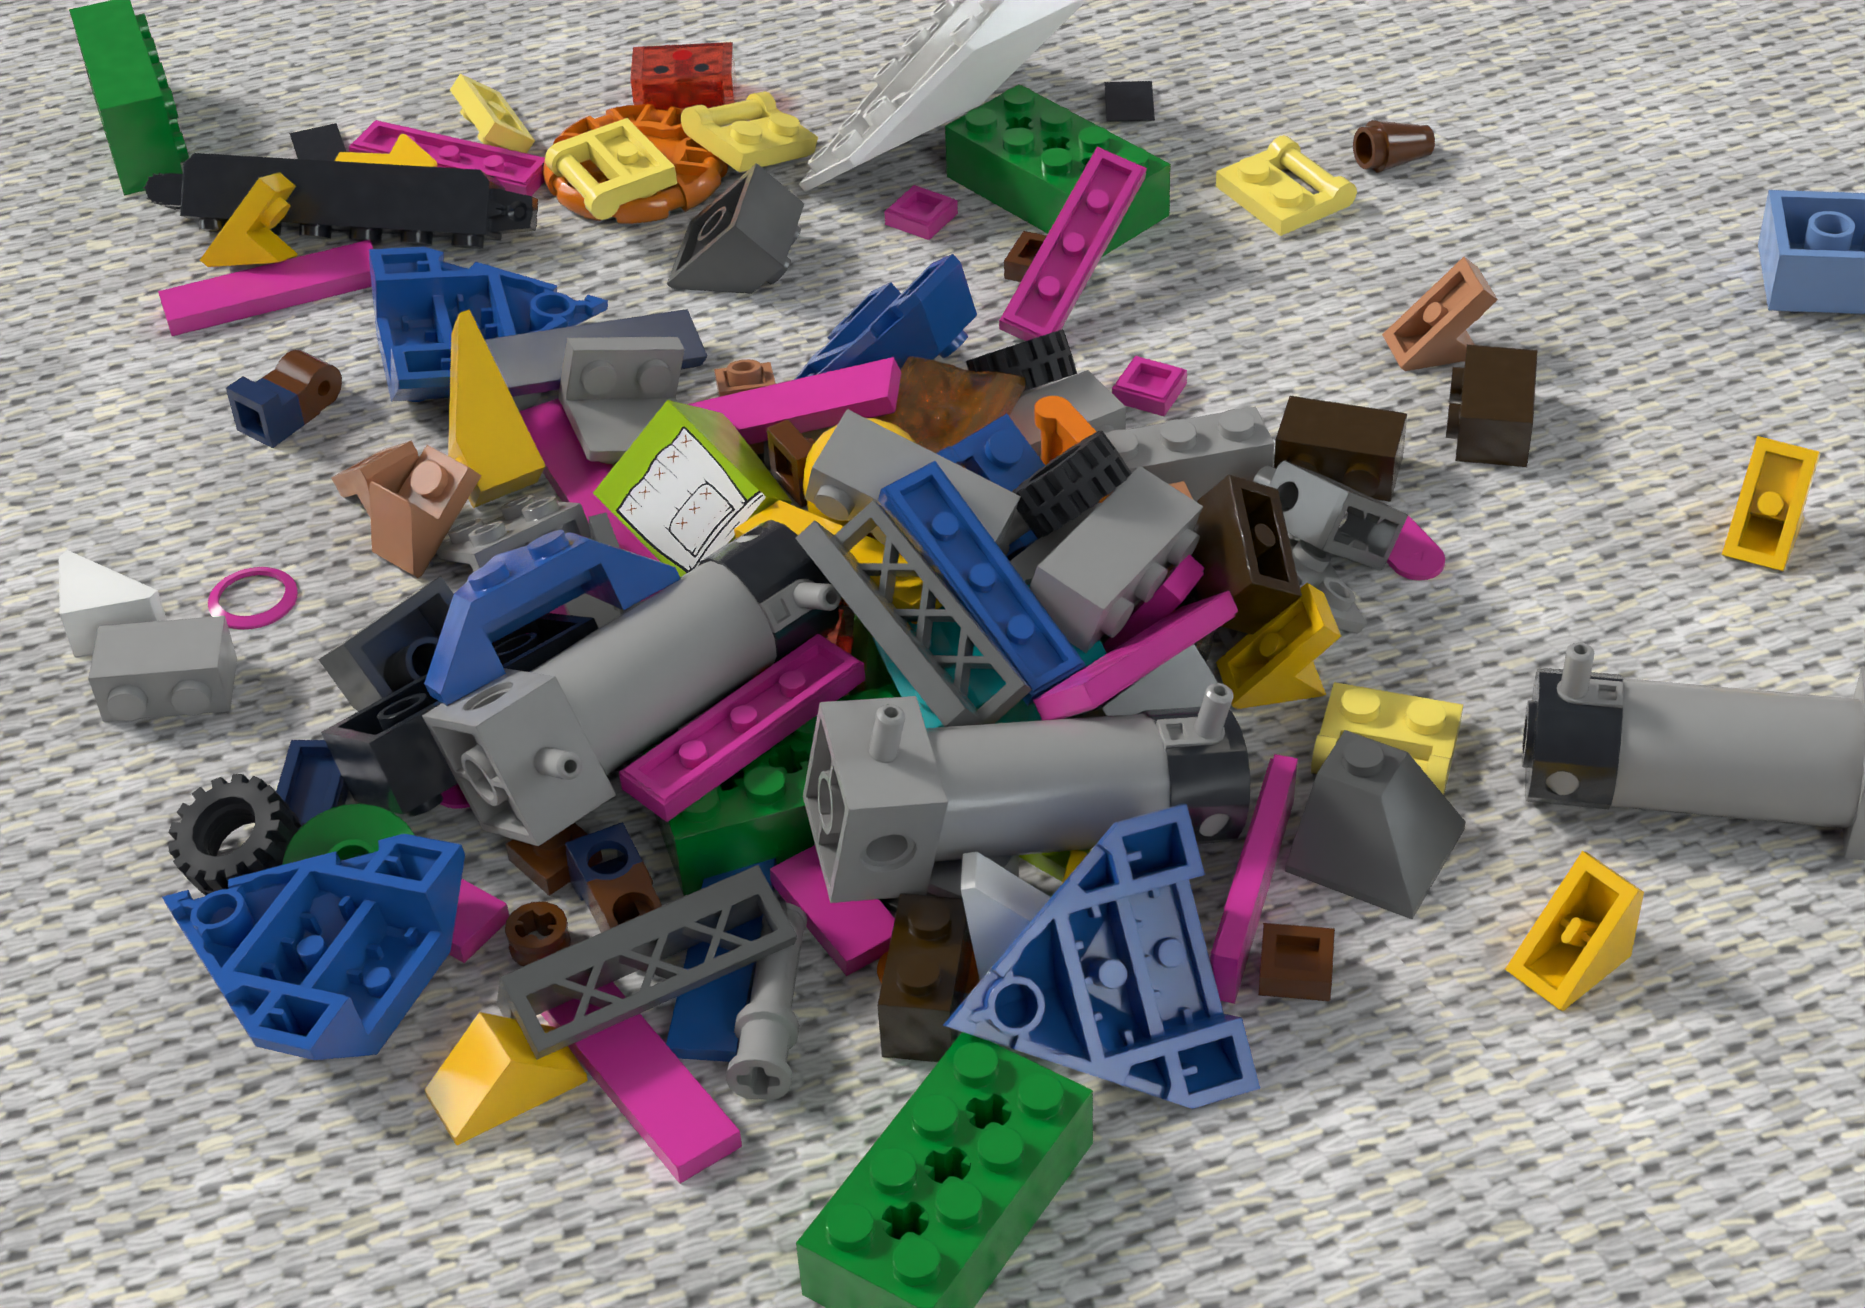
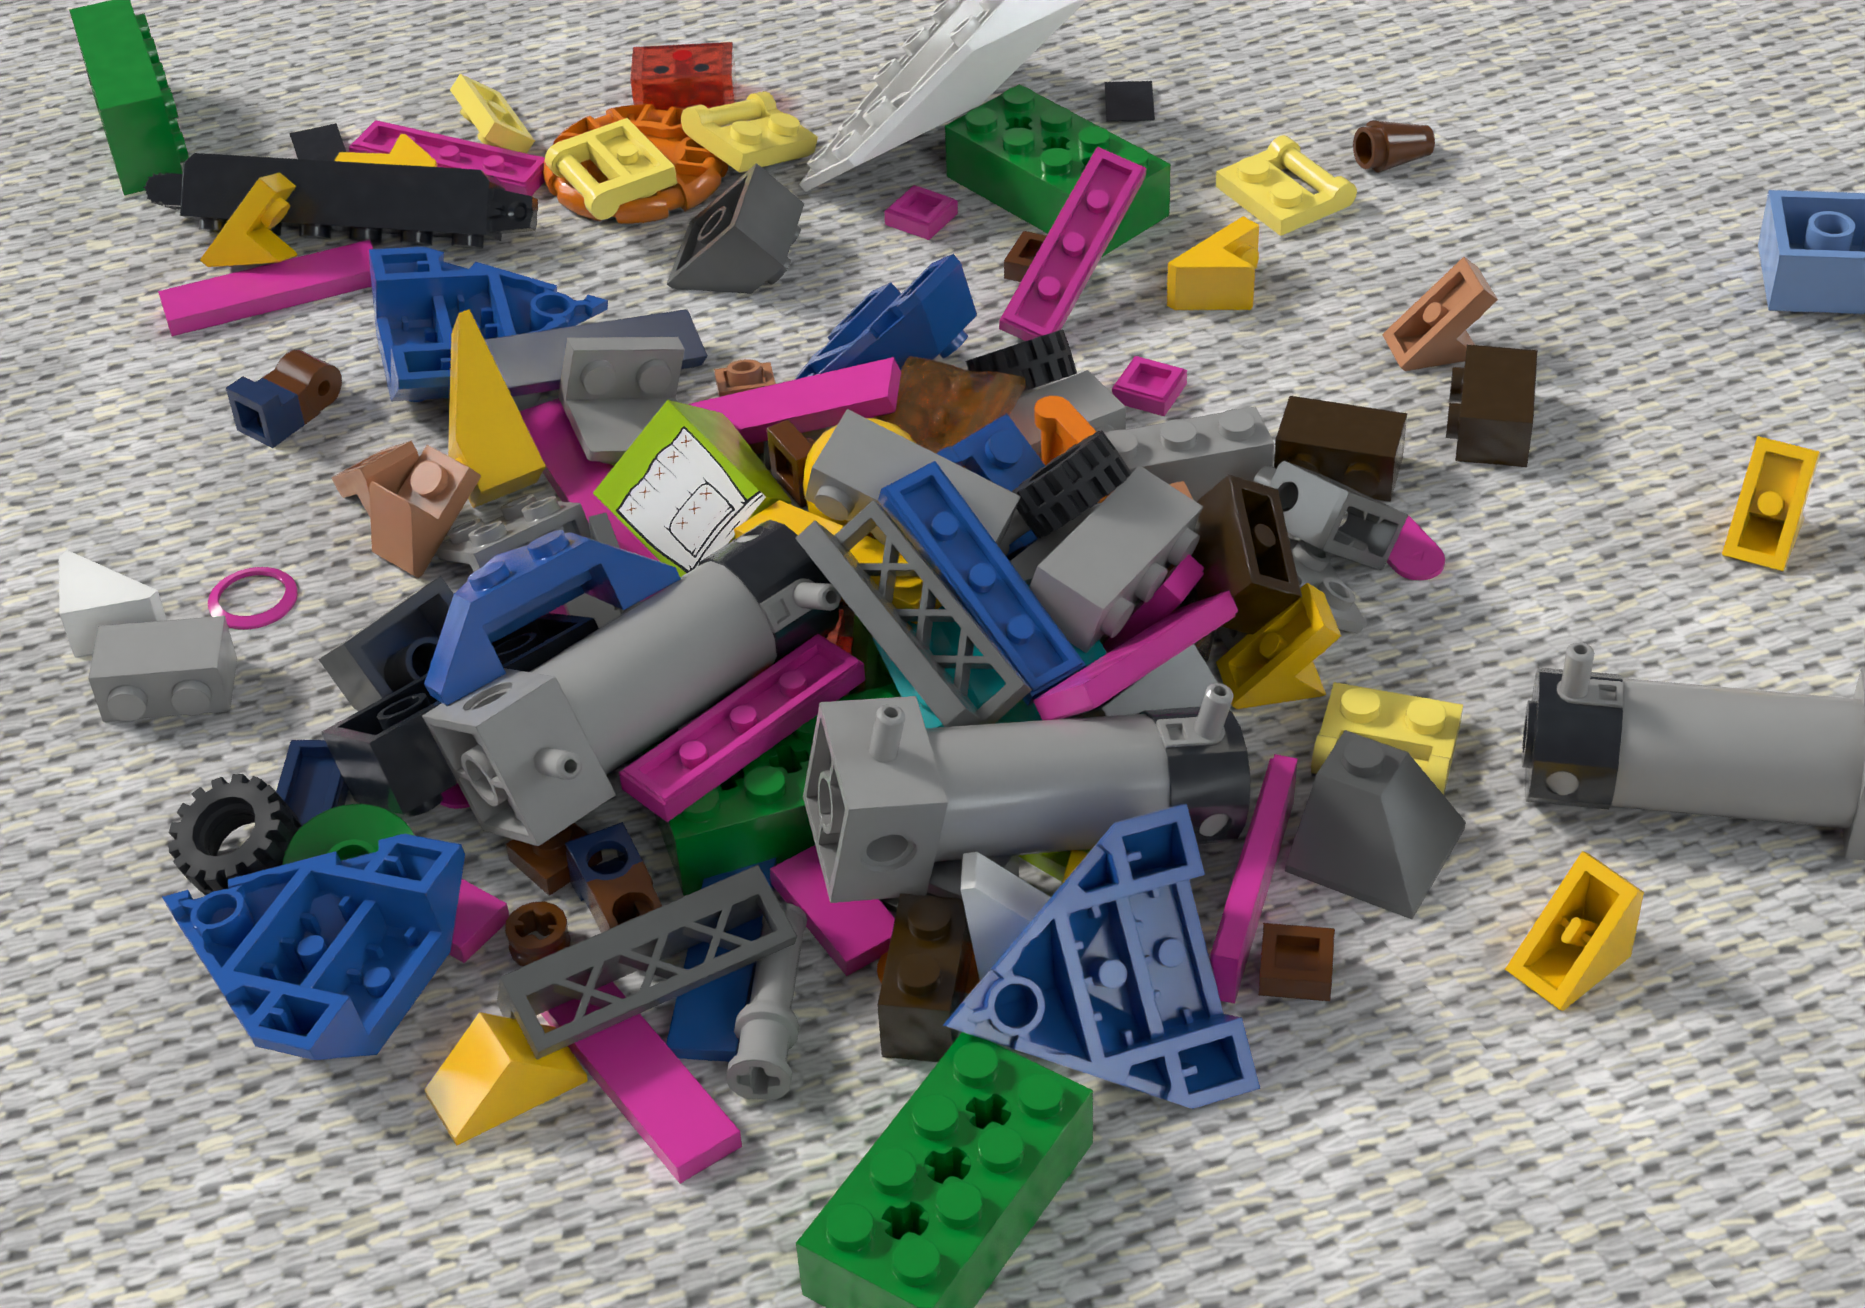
none -> yellow slope [1167,216,1259,310]

